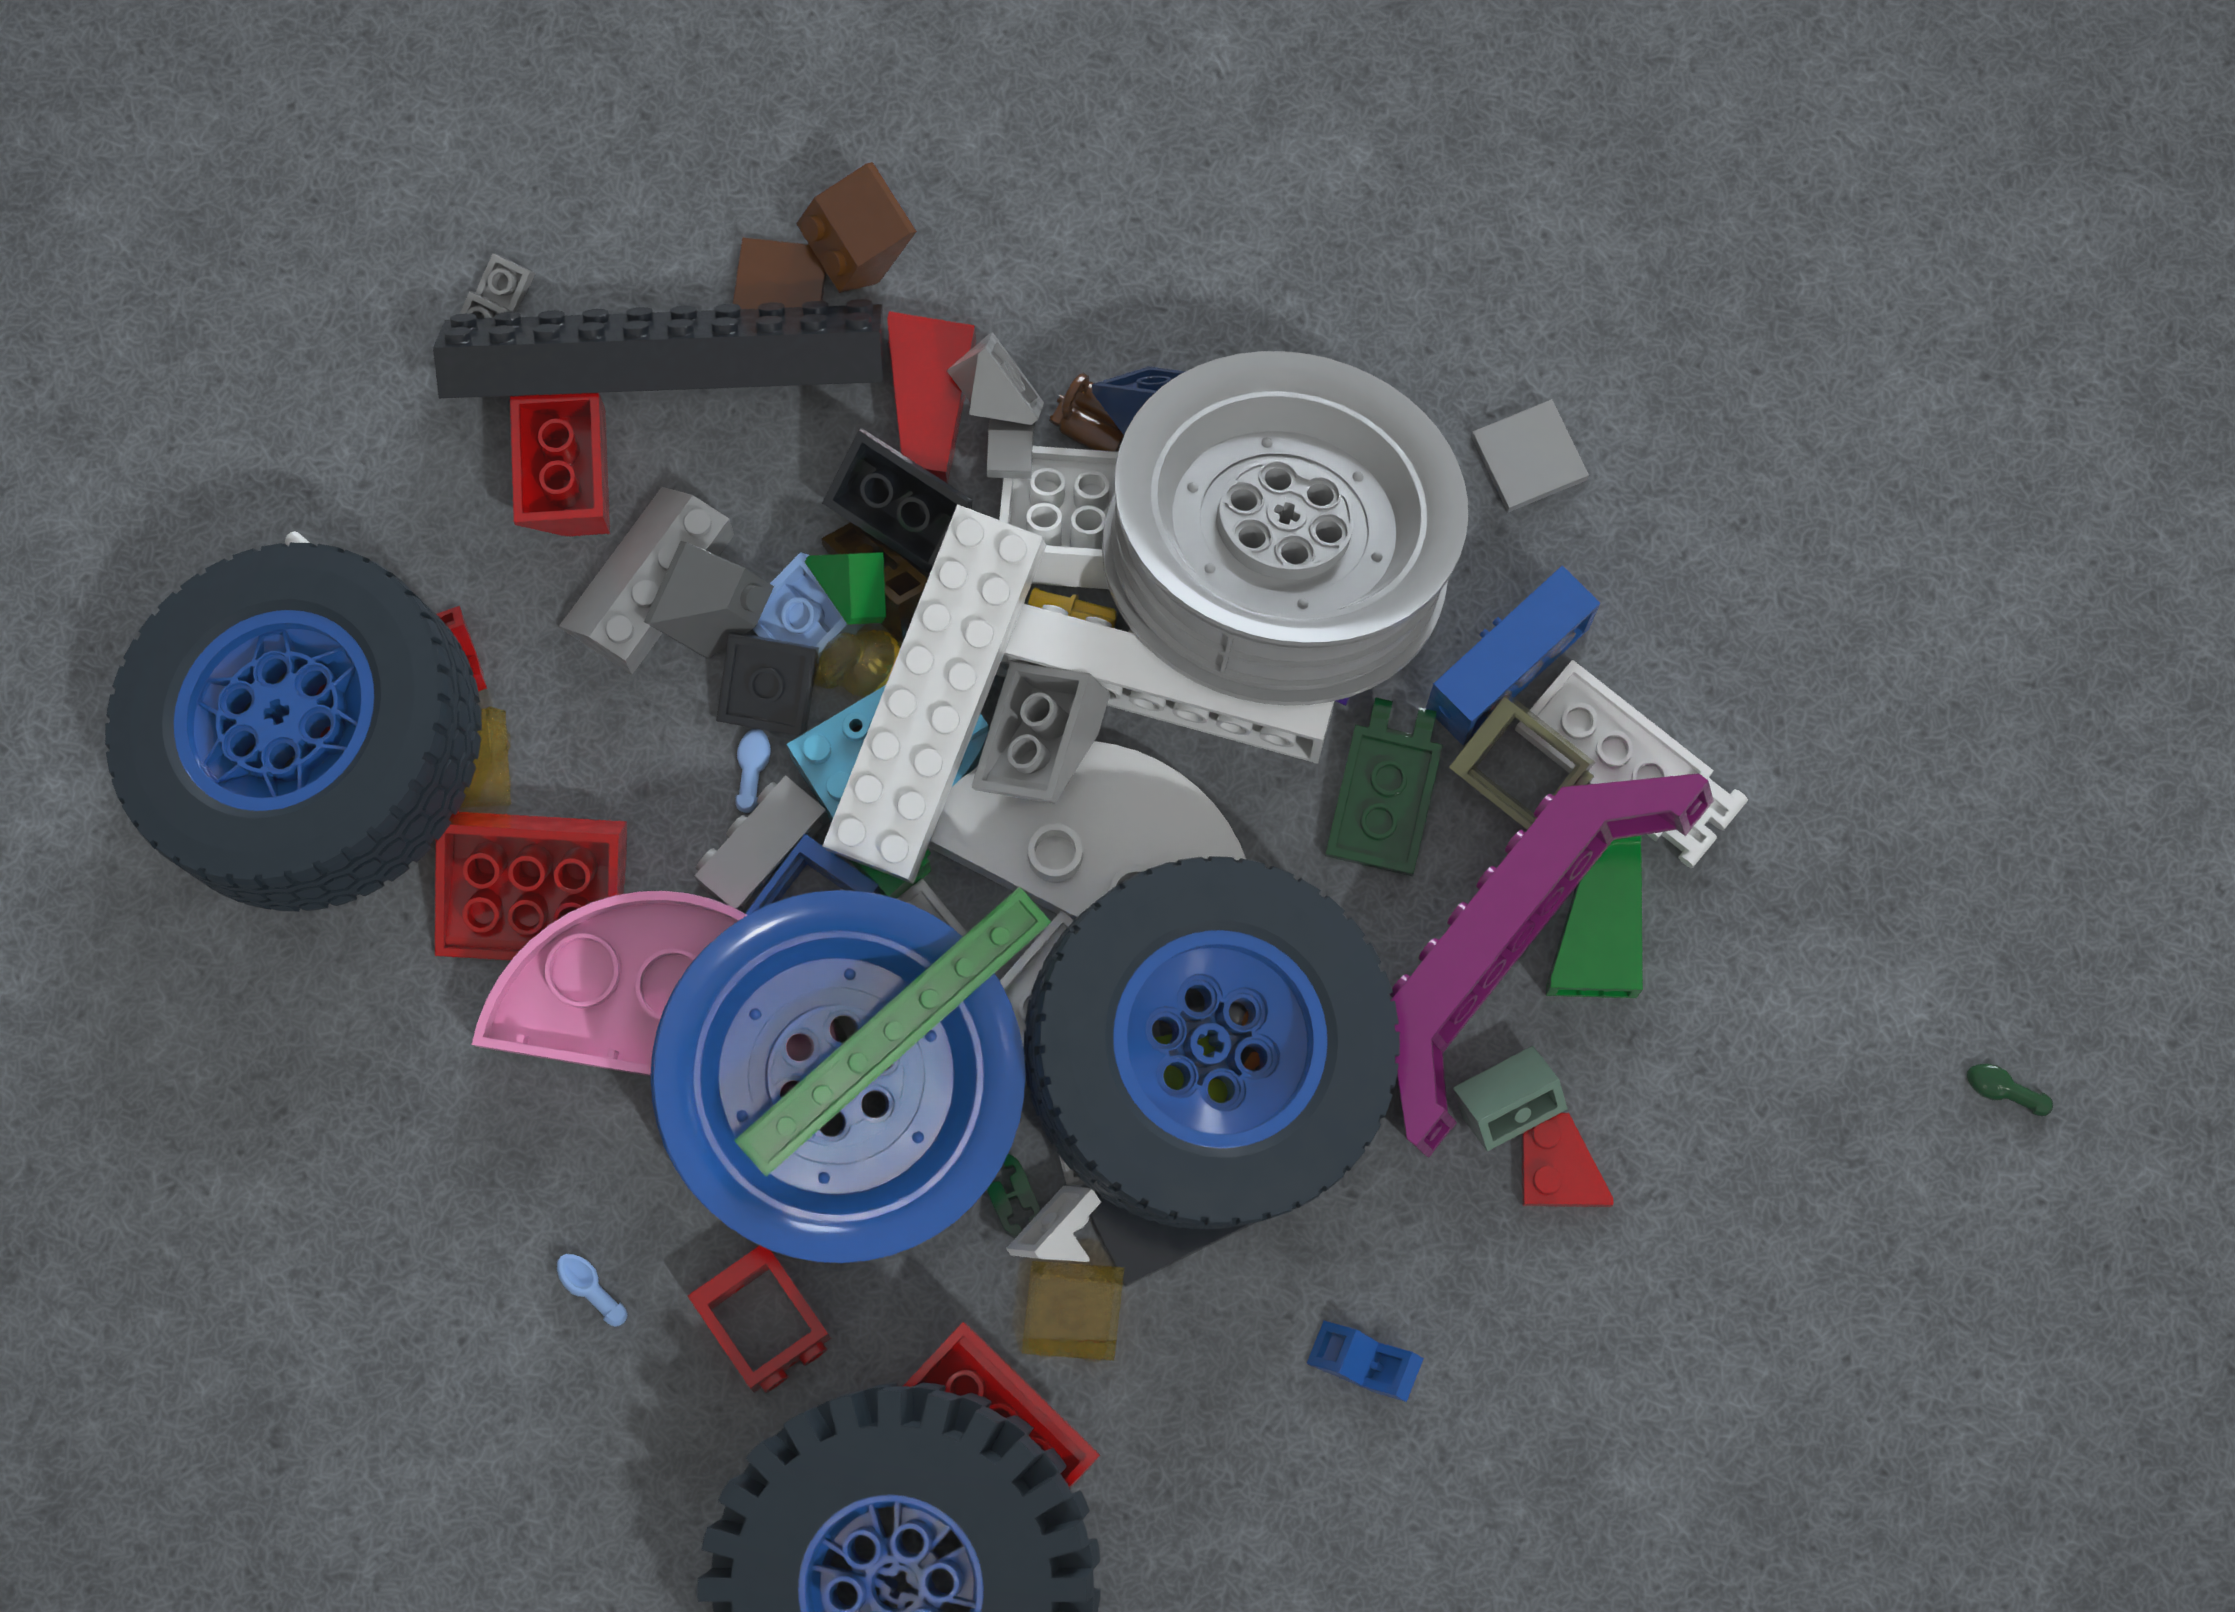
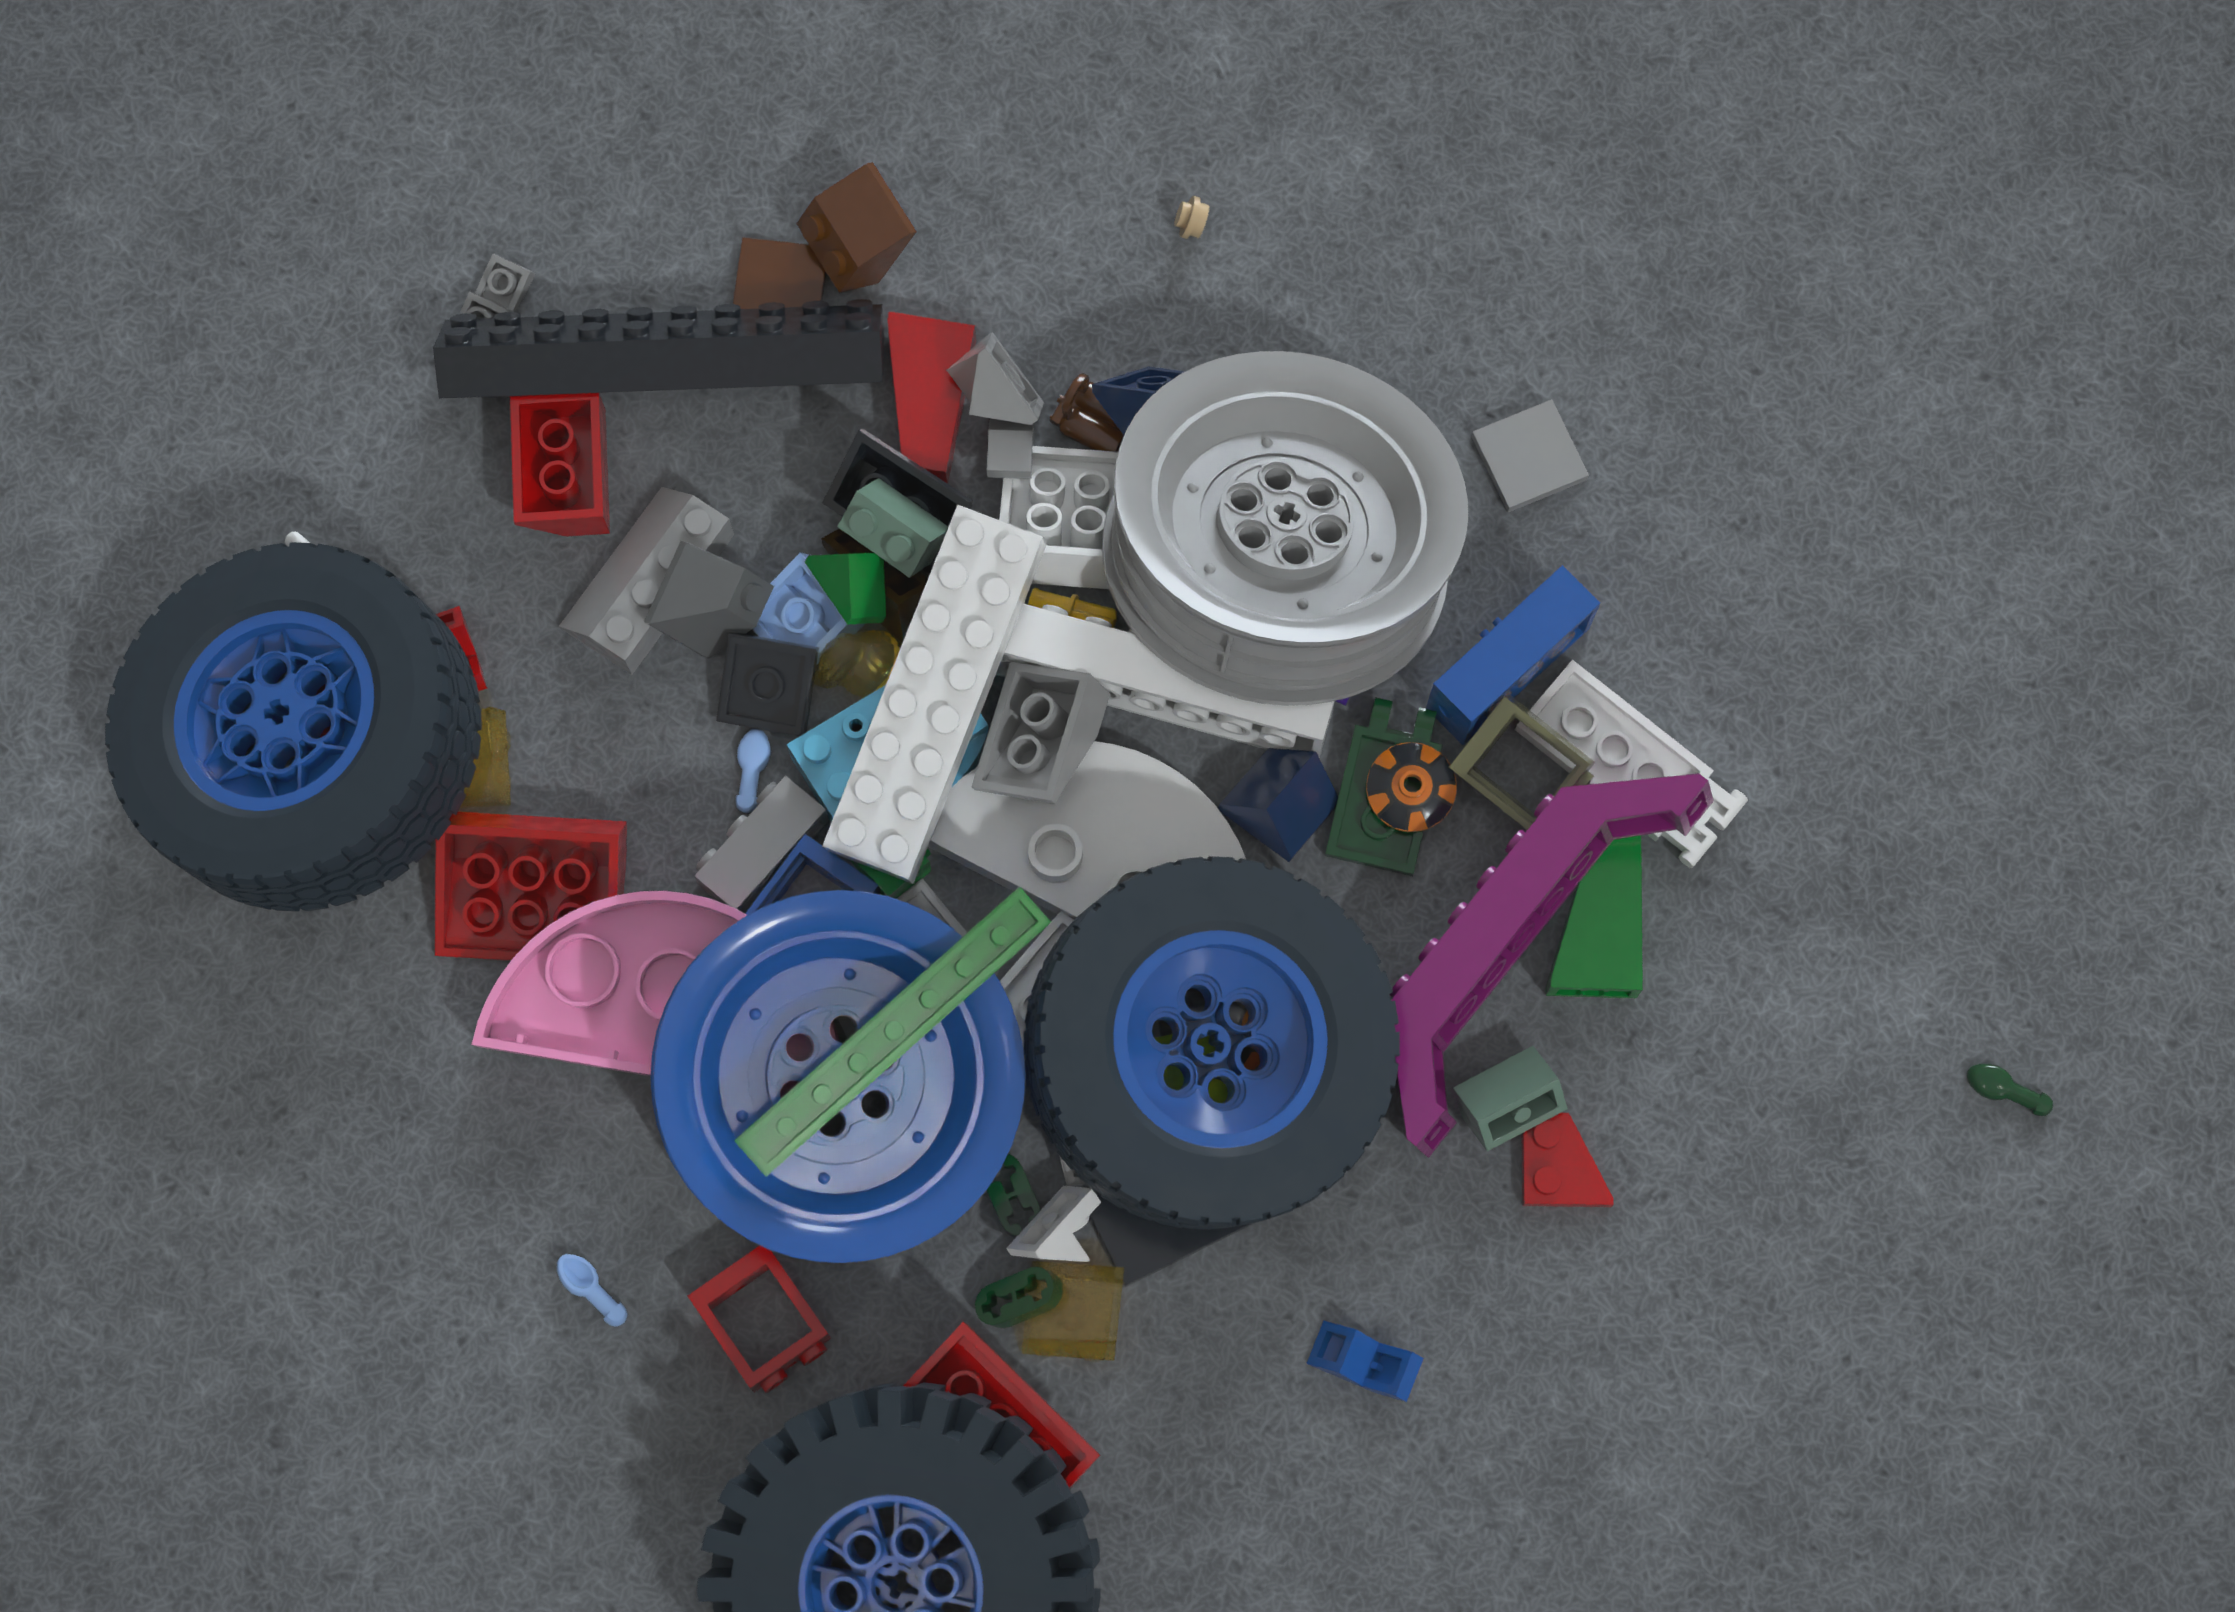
none -> sand green brick [837,478,948,578]
none -> dark green beam [975,1267,1063,1329]
none -> tan plate [1174,195,1209,239]
none -> dark blue slope [1218,748,1338,862]
none -> dish [1366,742,1457,832]

